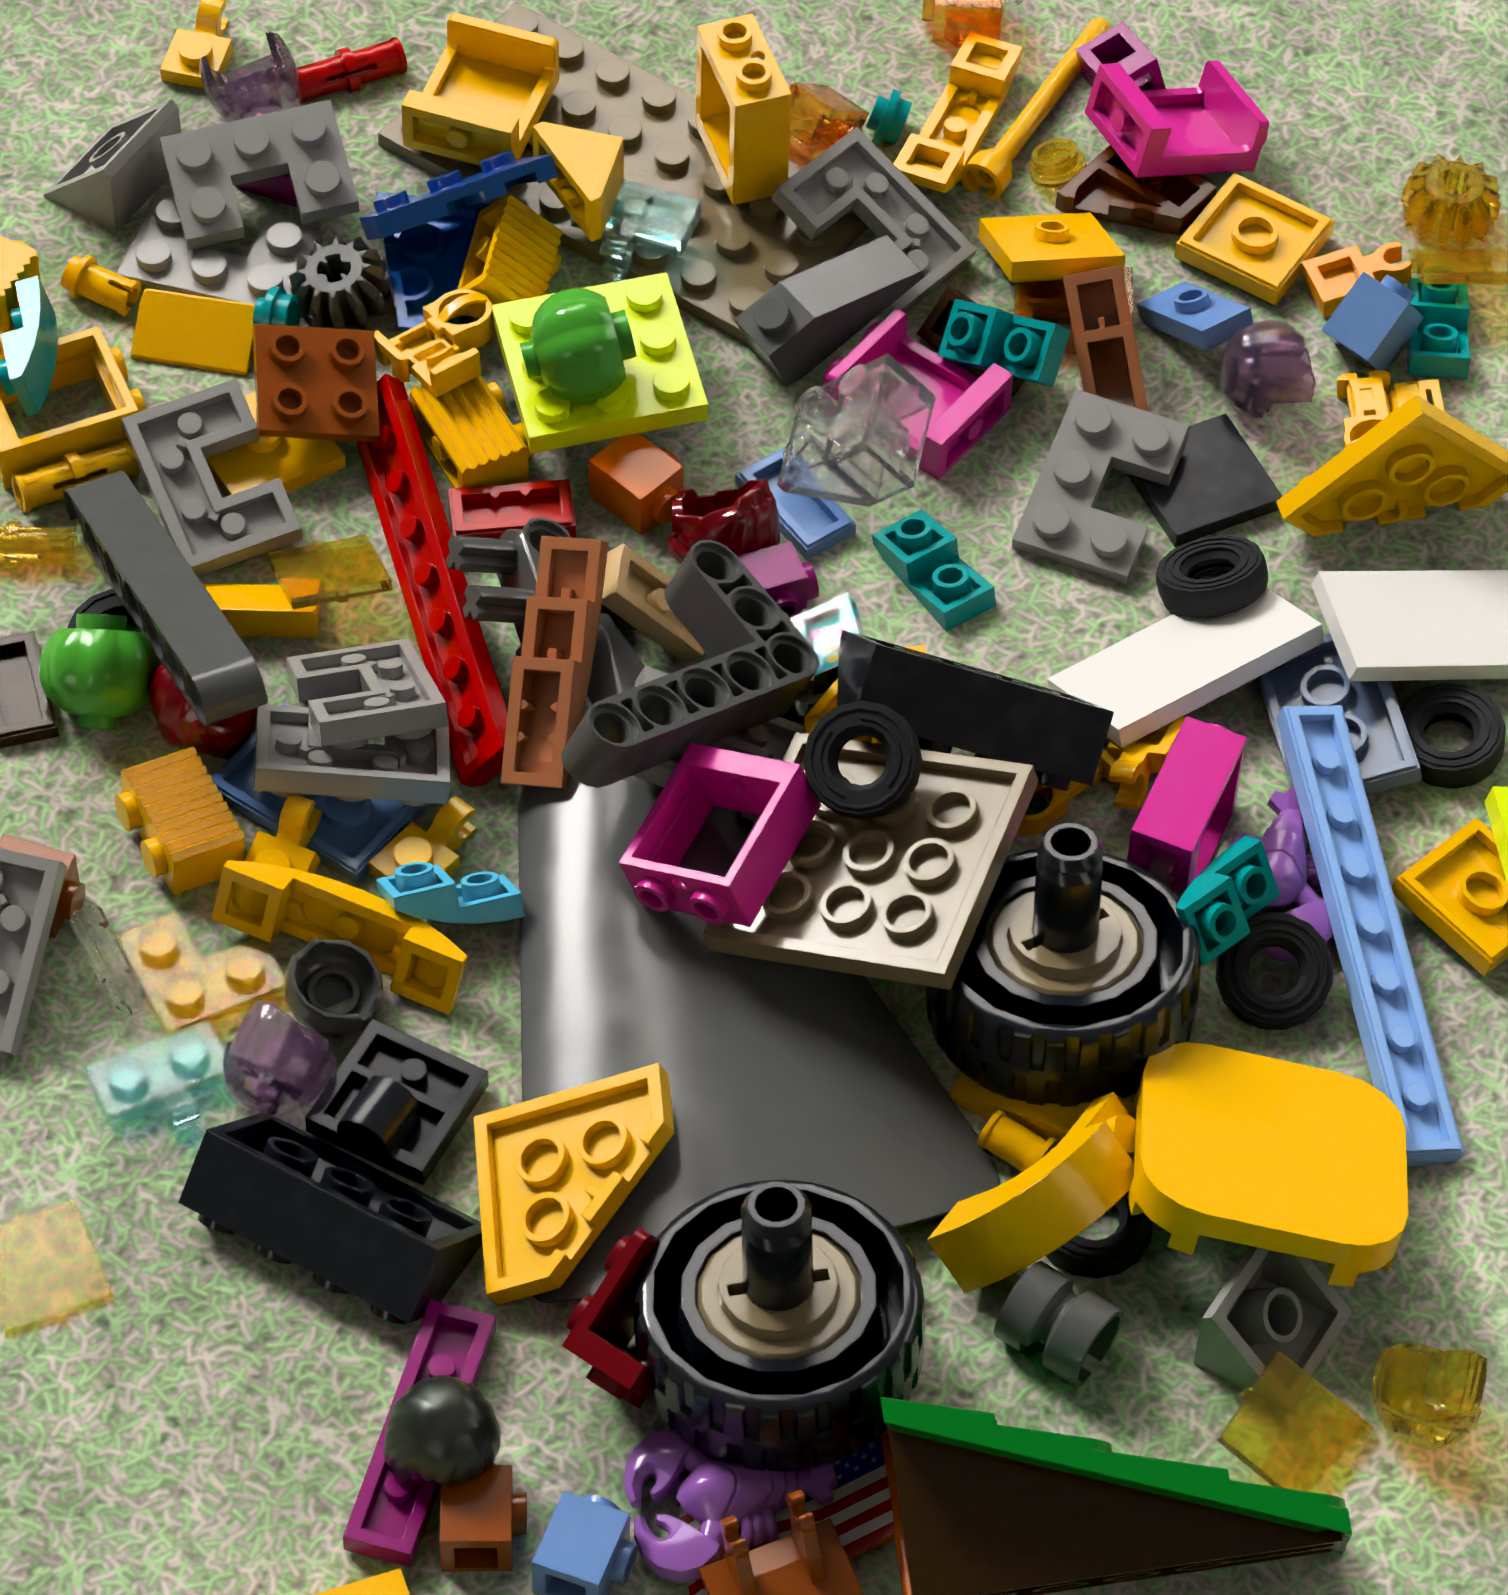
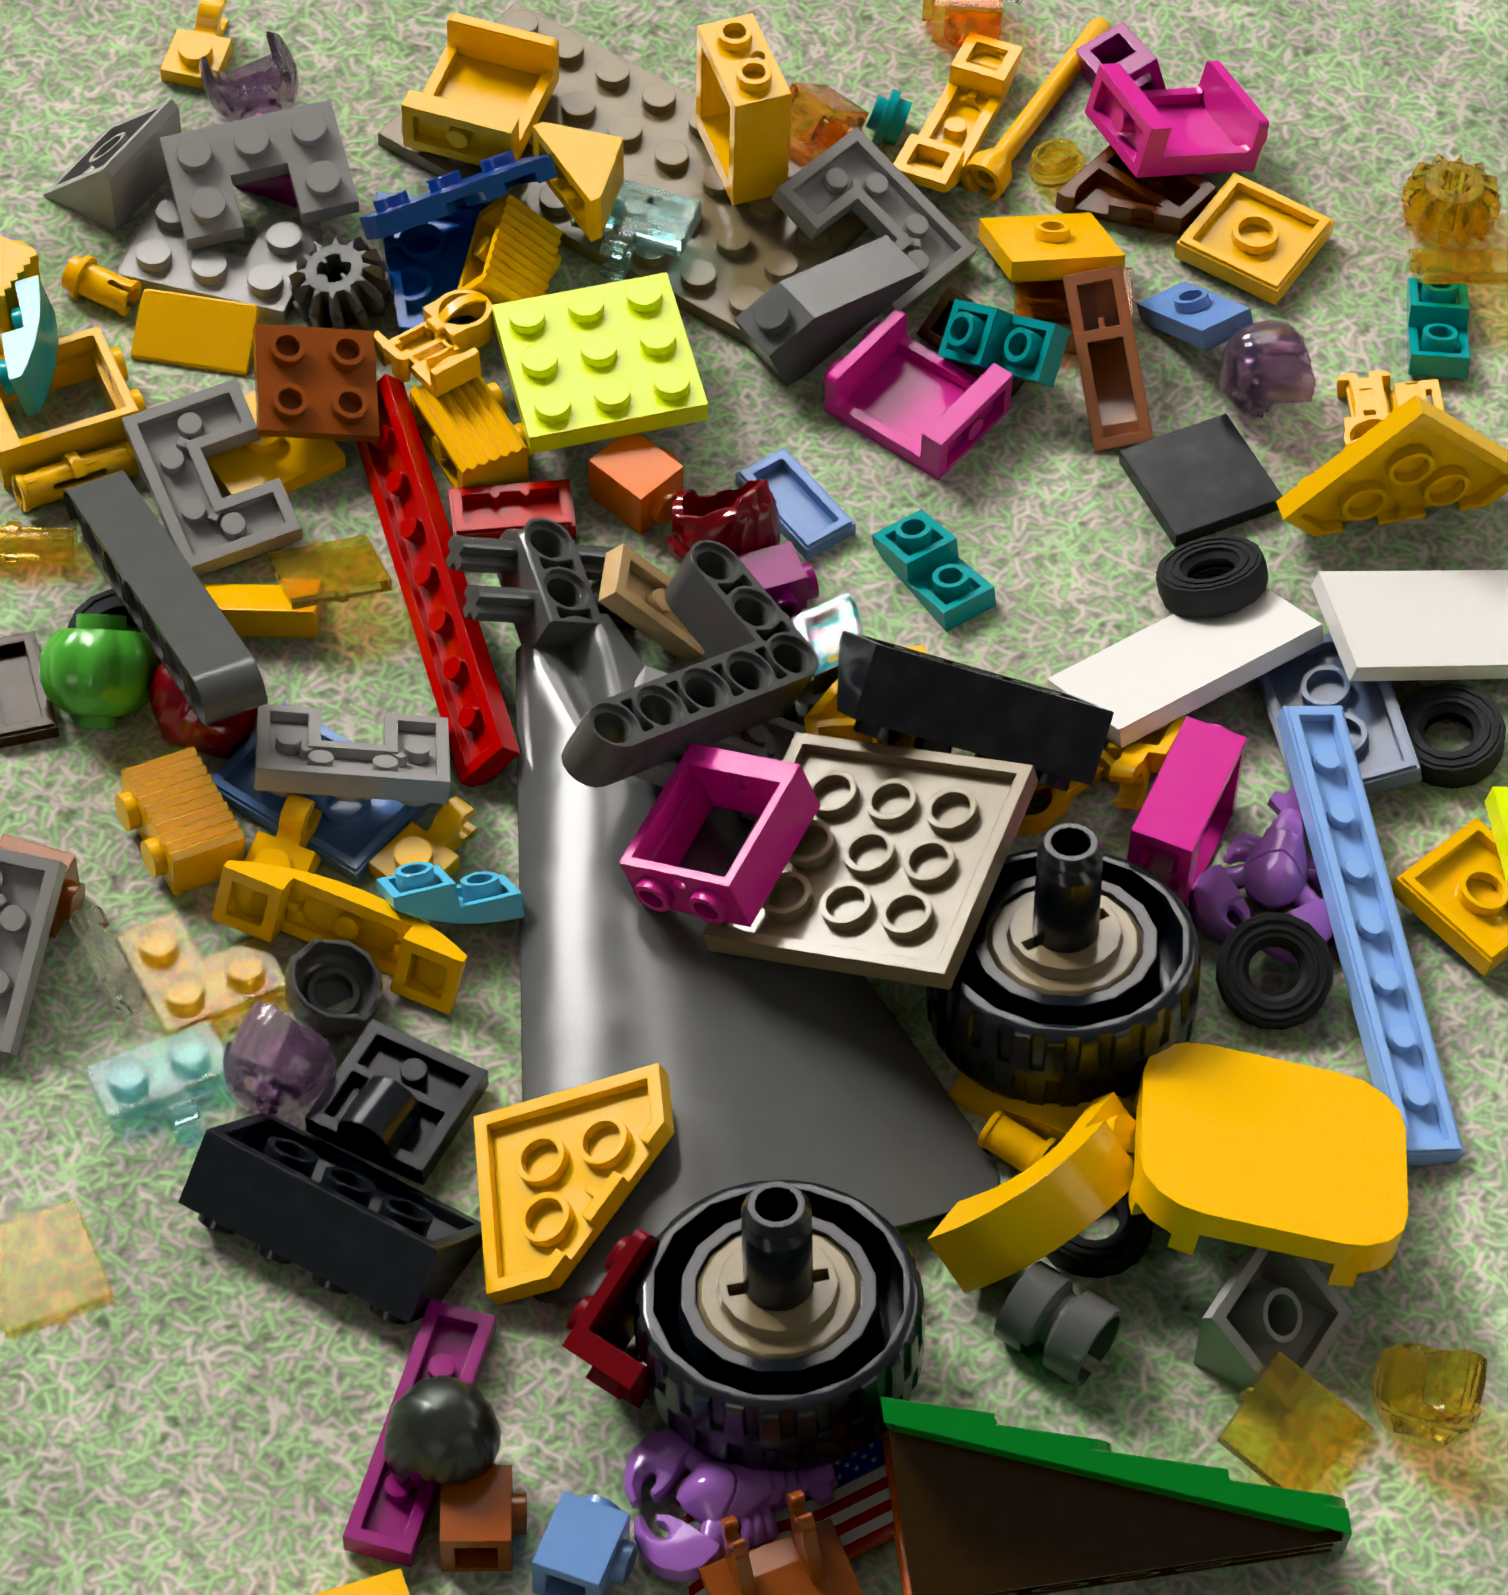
teal plate [253,287,300,327] -> none
light grey plate [286,638,448,750] -> none
red pin [288,37,408,104] -> none
nougat slope [501,536,609,789] -> none
bright green plant [519,288,637,405] -> none
clear slope [777,354,936,507] -> none
black tyre [803,701,922,820] -> none
light grey plate [1012,389,1190,585] -> none
teal slope [1175,836,1281,966] -> none
light orange plate [1302,242,1412,318] -> none
medium blue brick [1322,271,1424,370] -> none

